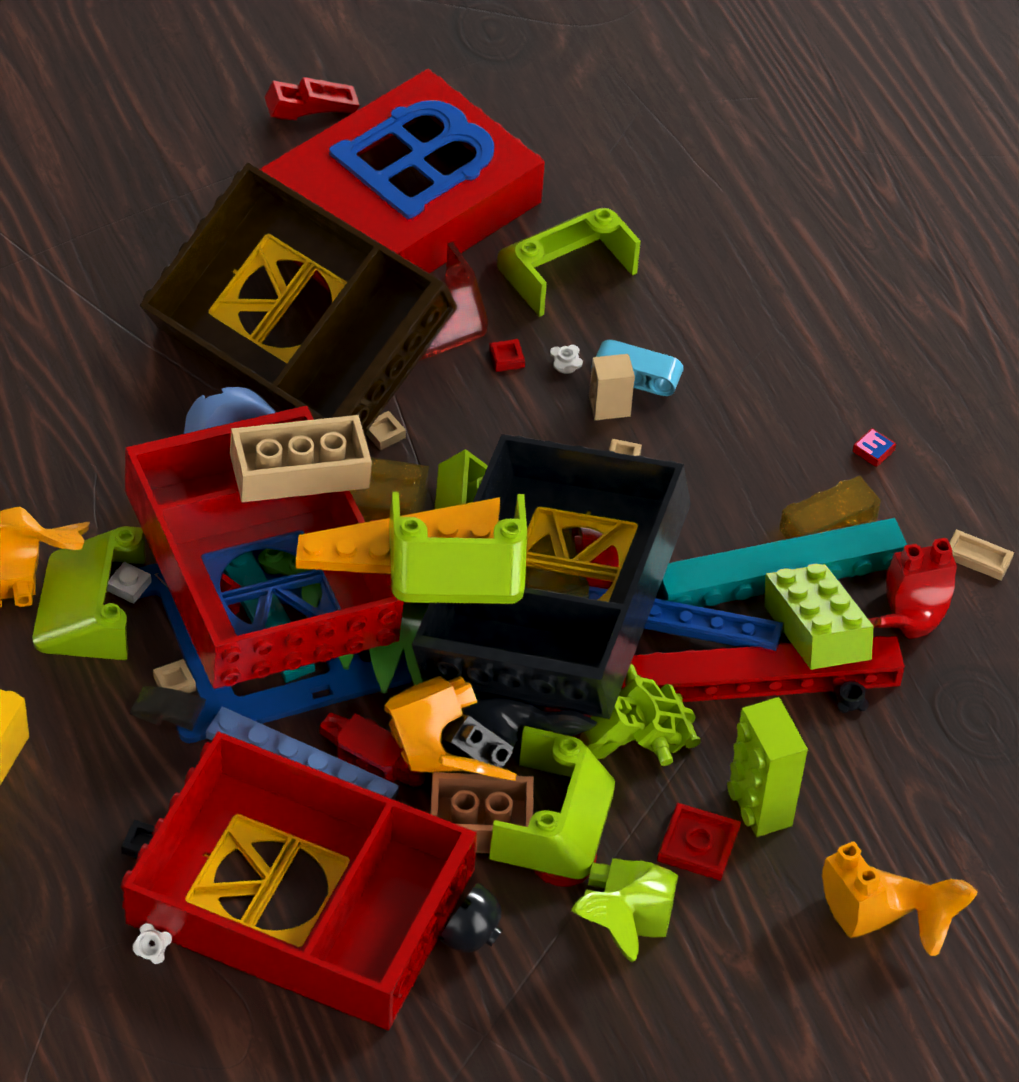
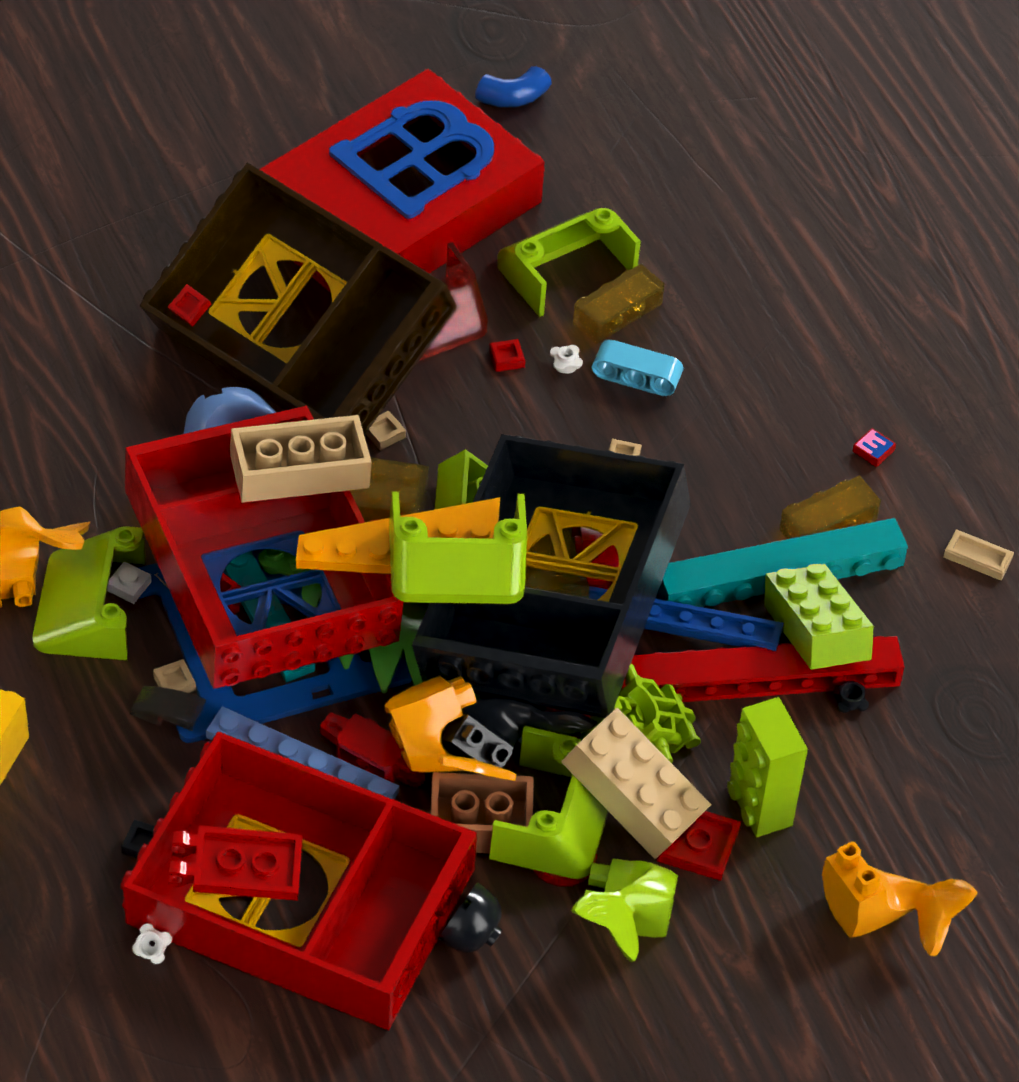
red slope [264,77,360,121] -> none
tan panel [589,354,635,420] -> none
red hips [868,538,957,640] -> none
none -> red tile [168,284,212,327]
none -> red tile [168,826,303,901]
none -> blue cylinder [475,66,552,107]
none -> tan brick [561,708,712,859]
none -> clear yellow brick [573,264,665,344]

